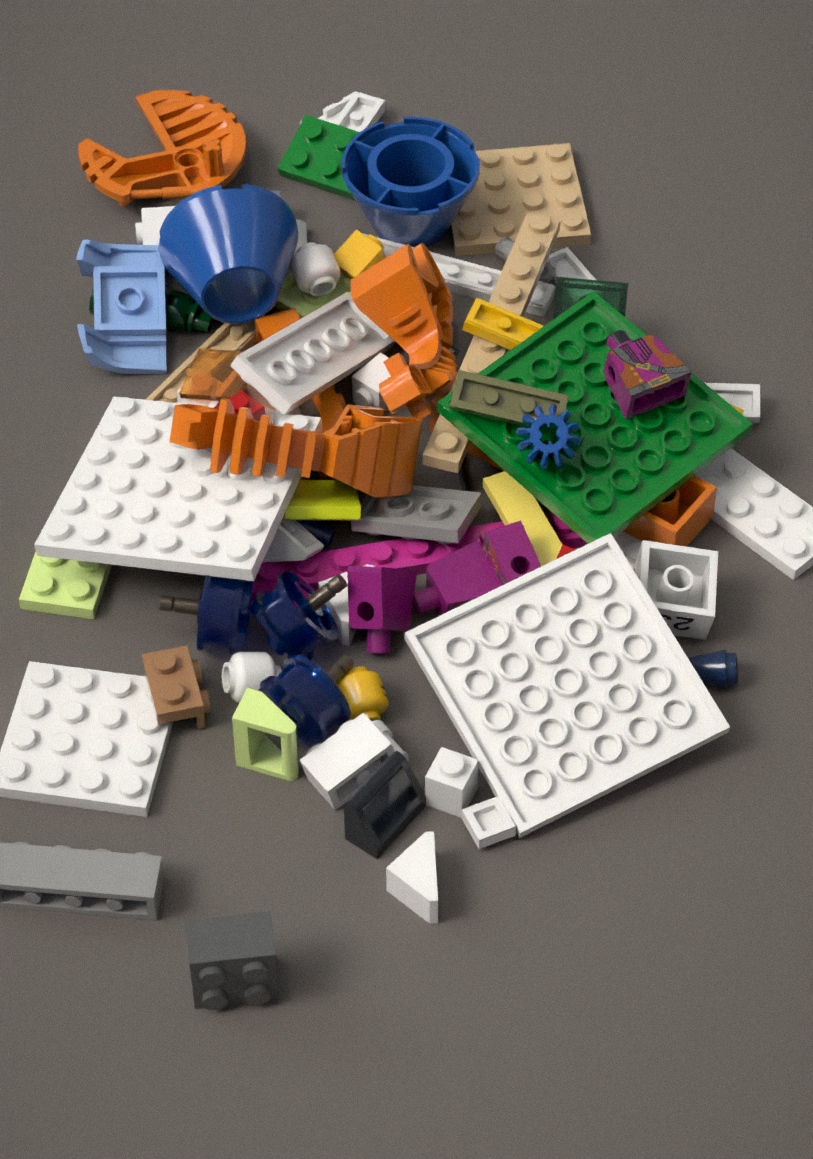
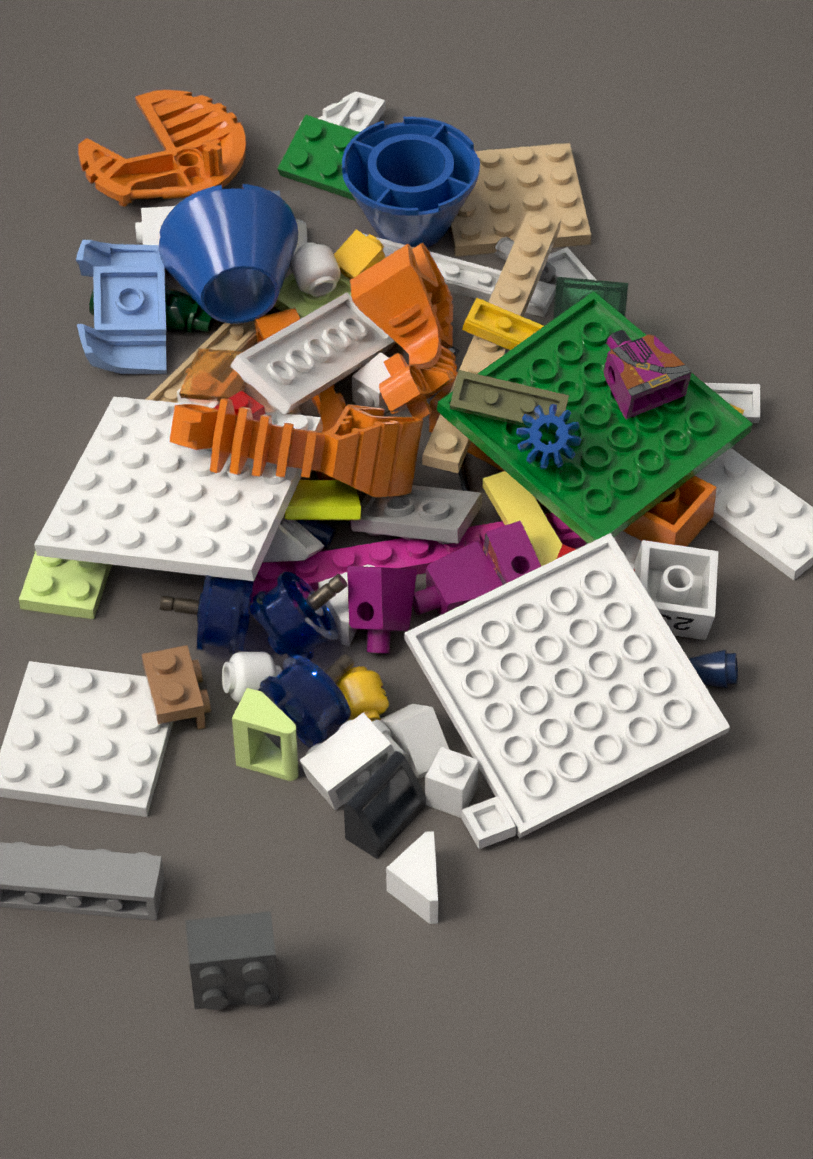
none -> white slope [381,704,449,779]

